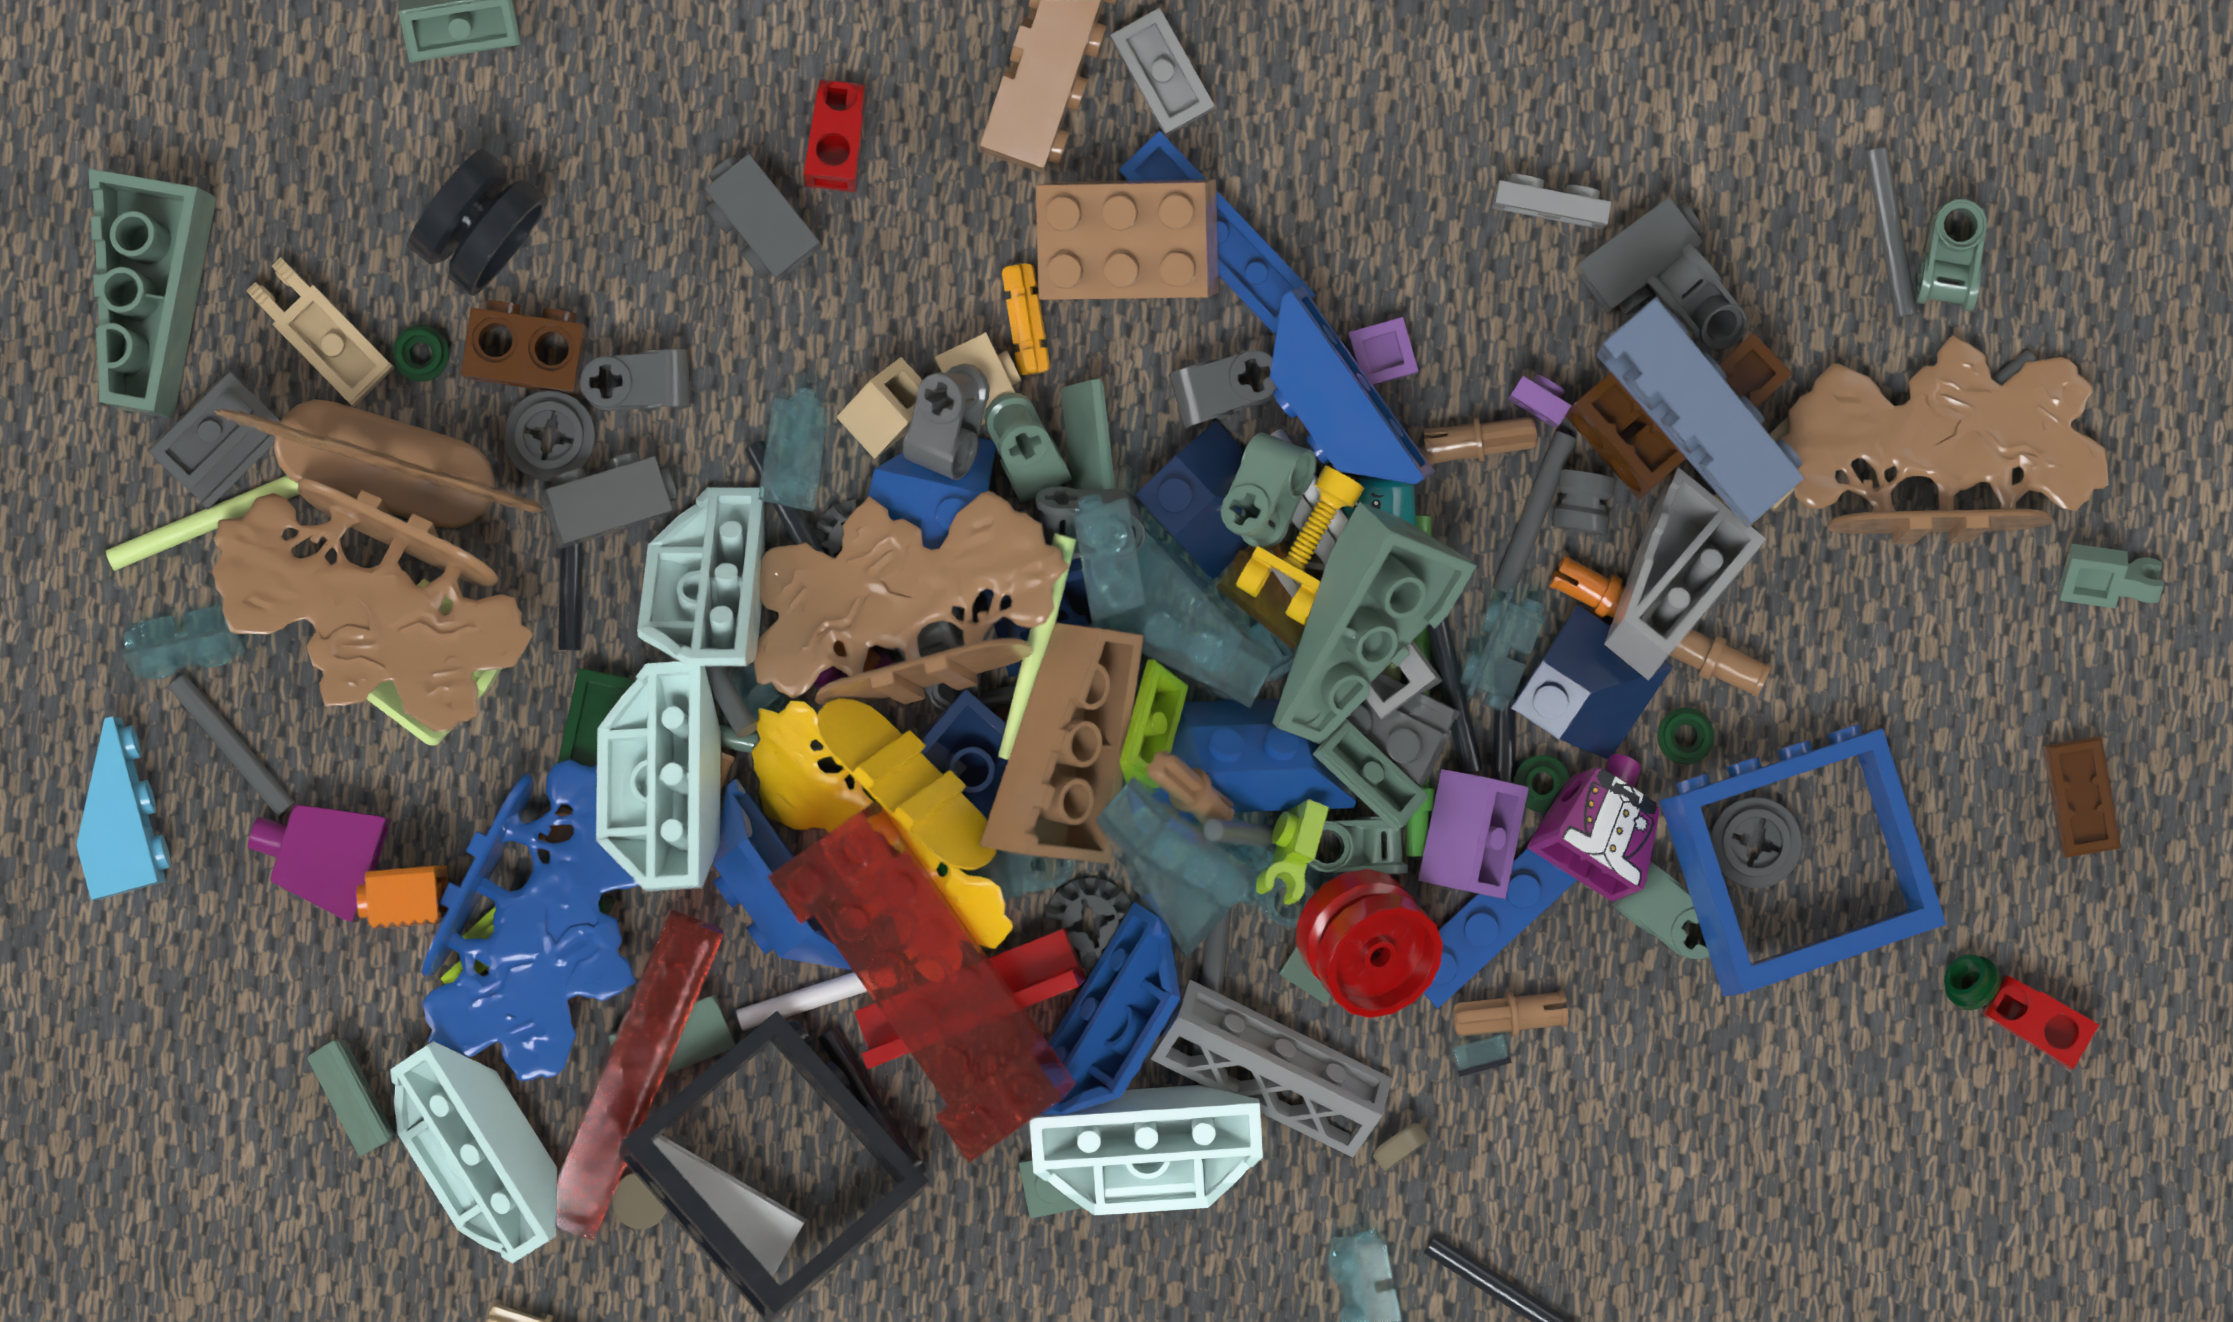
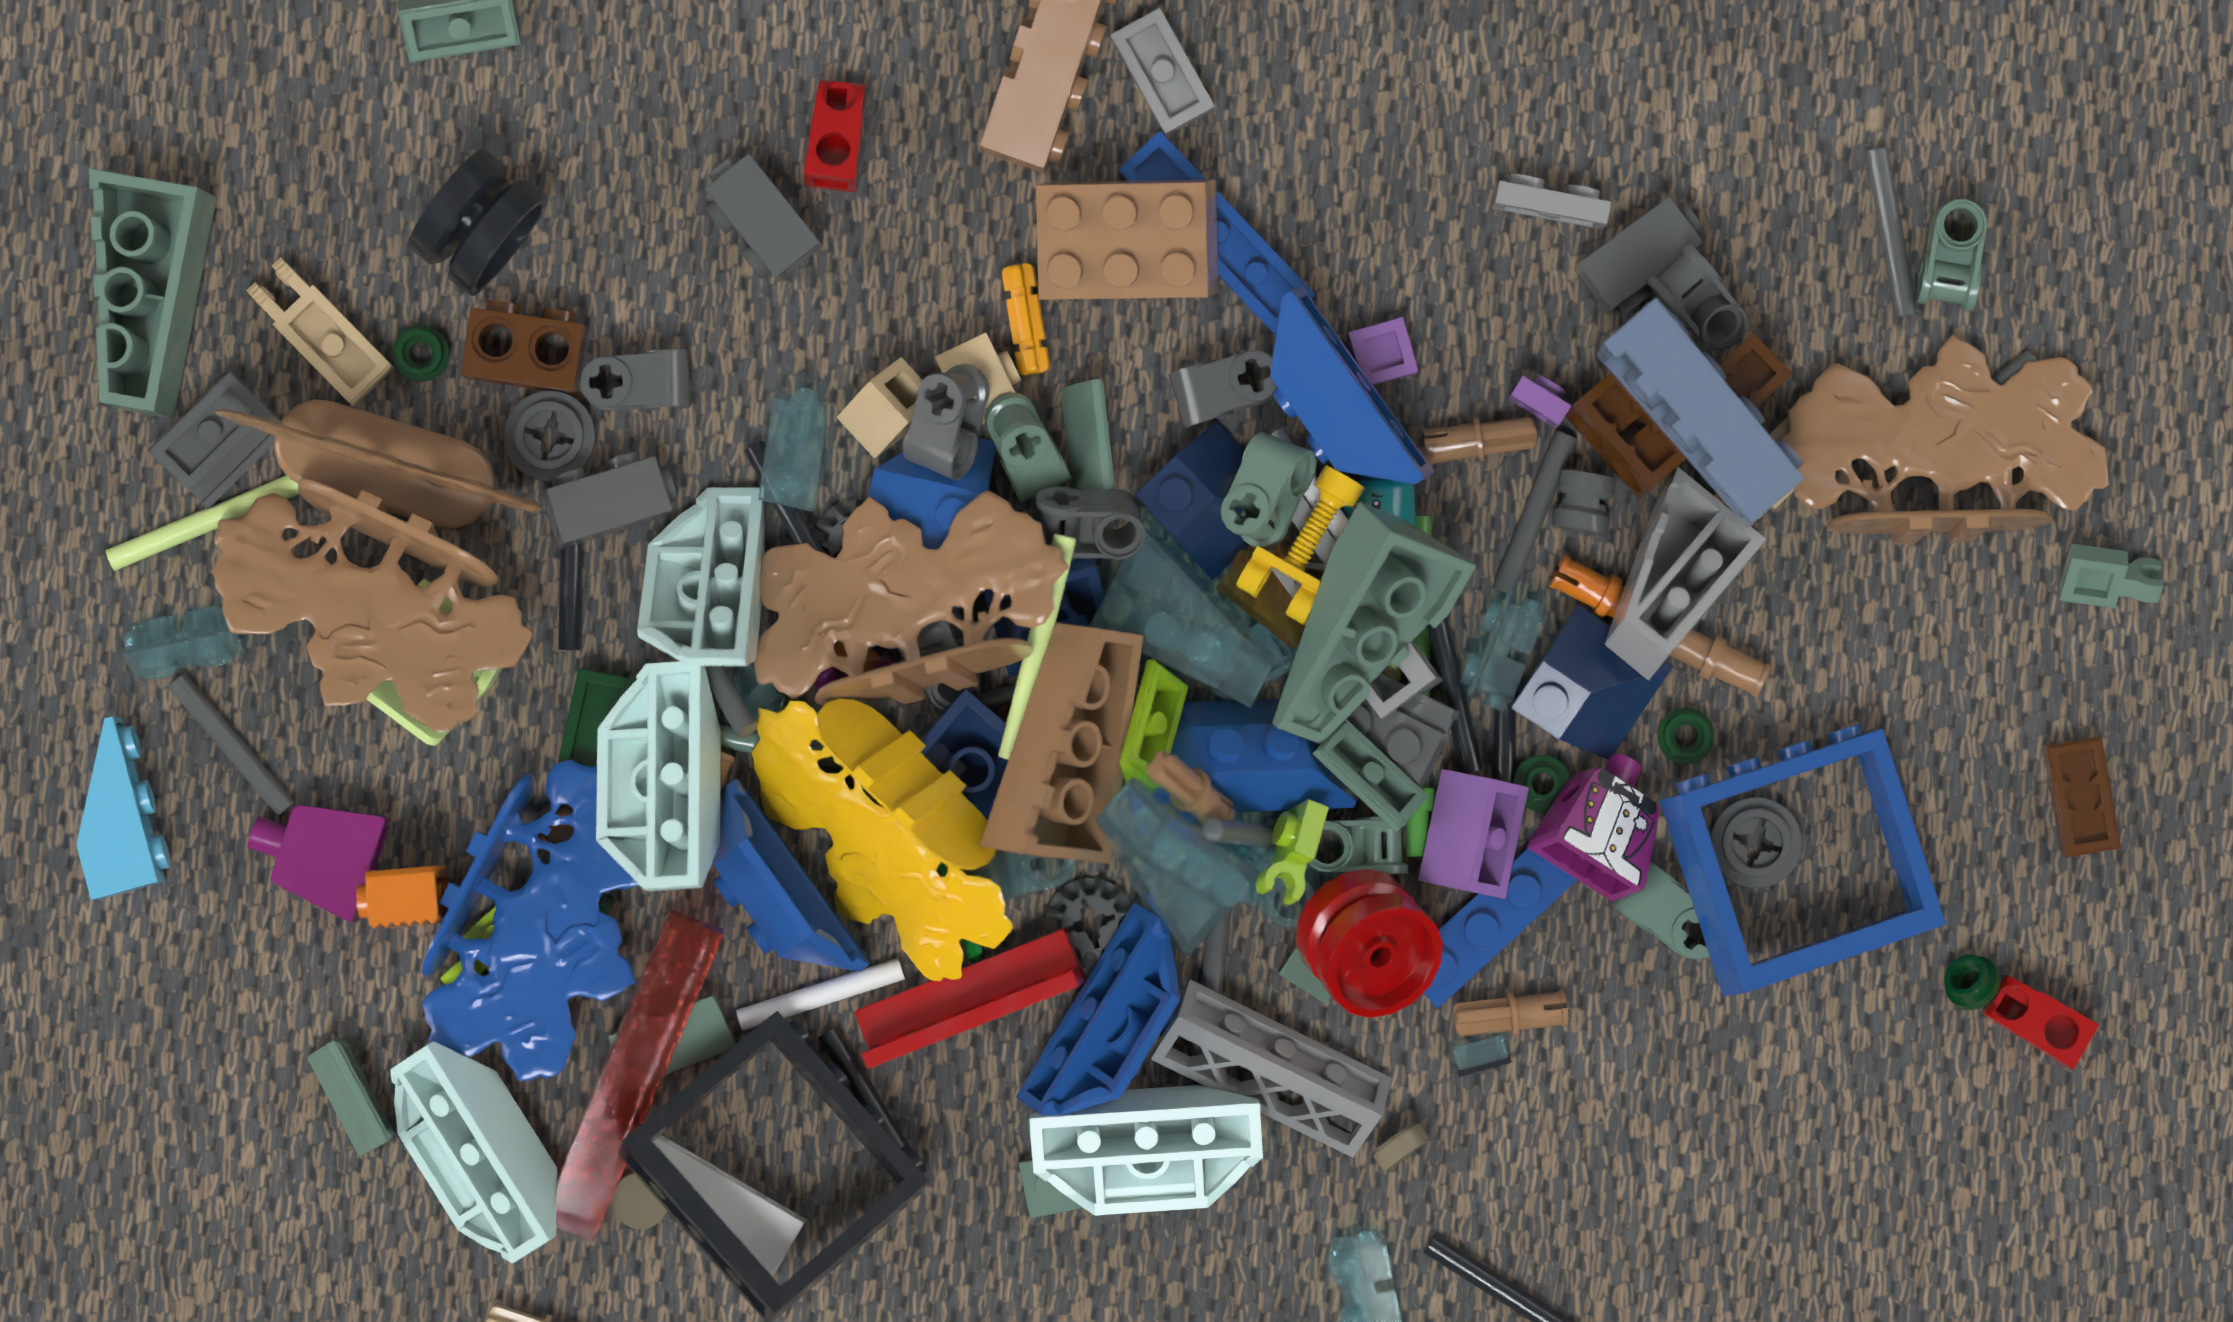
clear red plate [768,801,1076,1163] -> none
clear light blue hinge [1073,494,1146,621] -> none

